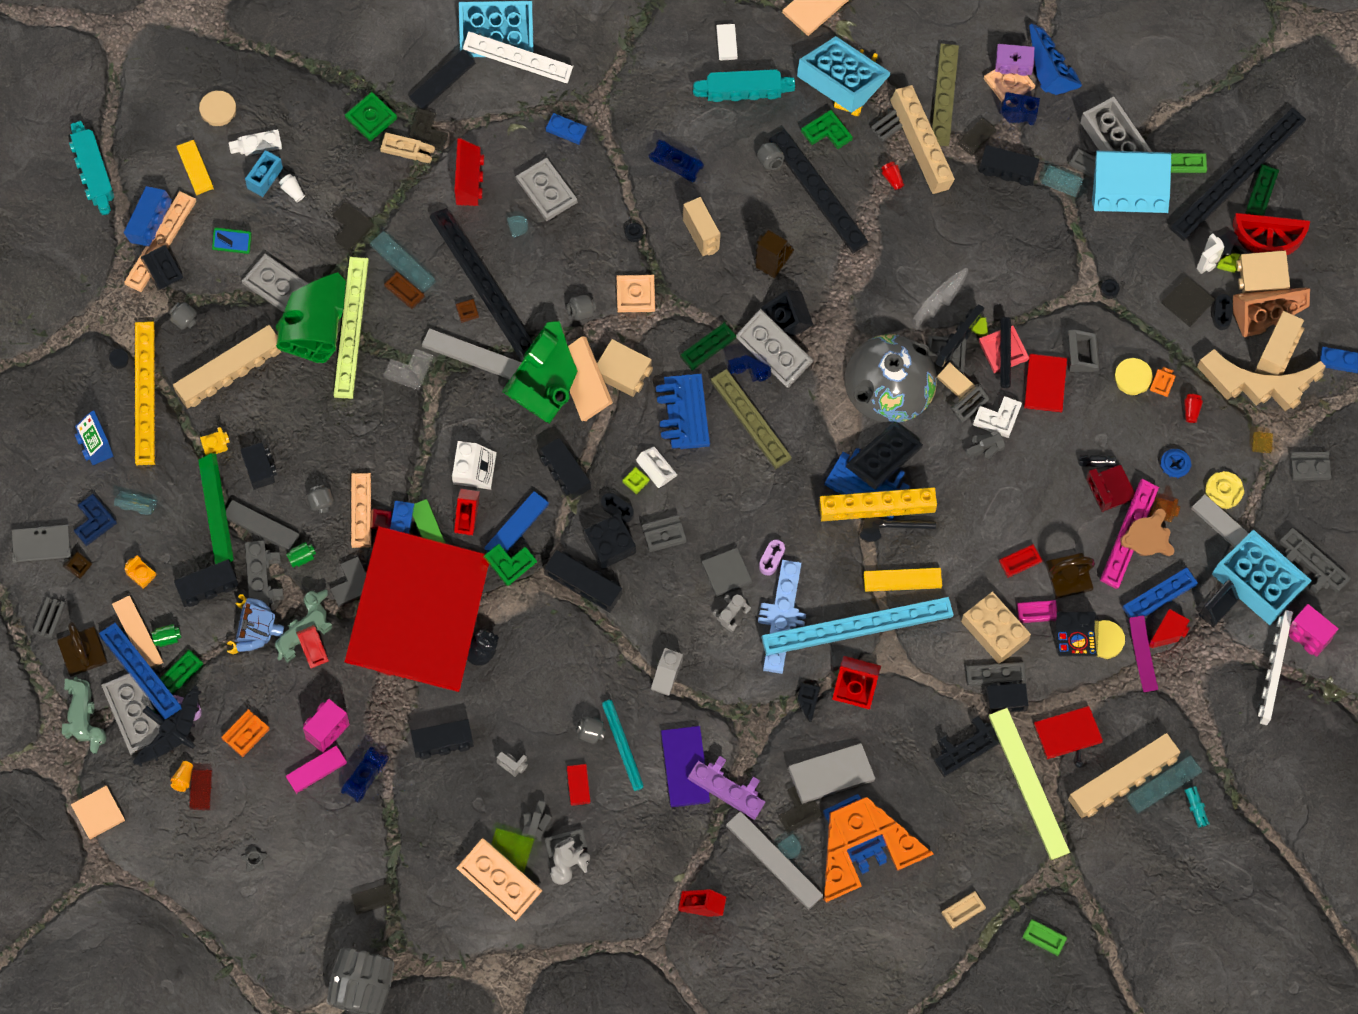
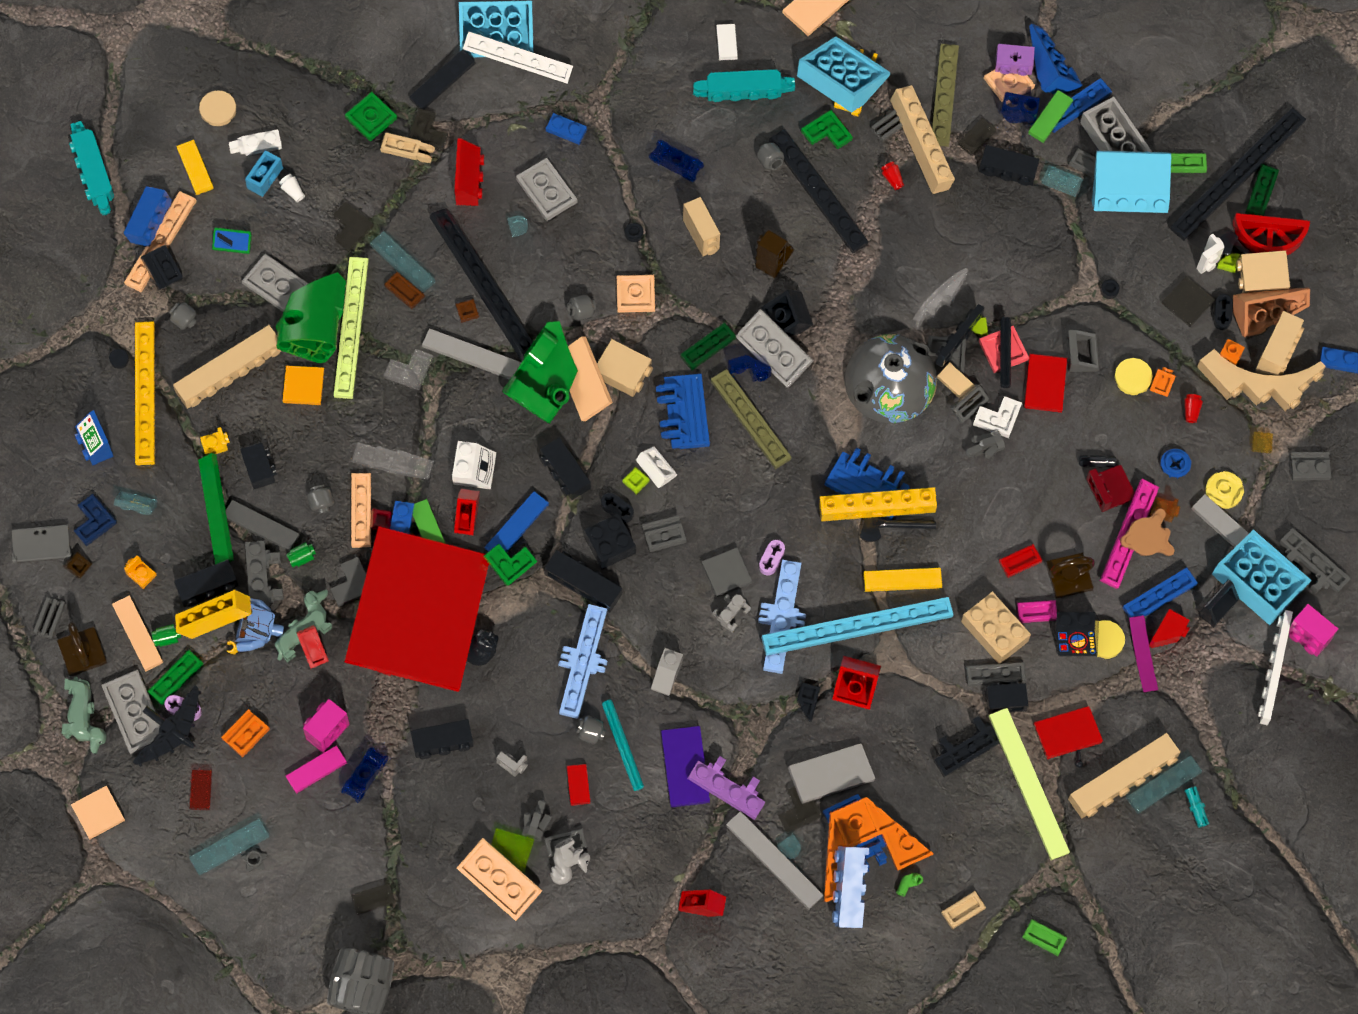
blue plate [99,623,181,719] -> none
light orange cone [170,761,193,792] -> none
black tile [846,422,923,490] -> none
none -> yellow brick [175,590,251,639]
none -> clear light blue tile [189,819,269,876]
none -> light orange tile [283,366,324,405]
none -> clear slope [351,442,433,480]
none -> light blue hinge [558,604,608,719]
none -> wedge [832,846,869,928]
none -> bright green arm [896,873,923,897]
none -> bright green tile [1028,90,1074,143]
none -> blue plate [1052,78,1112,133]
none -> orange bracket [1220,339,1245,365]

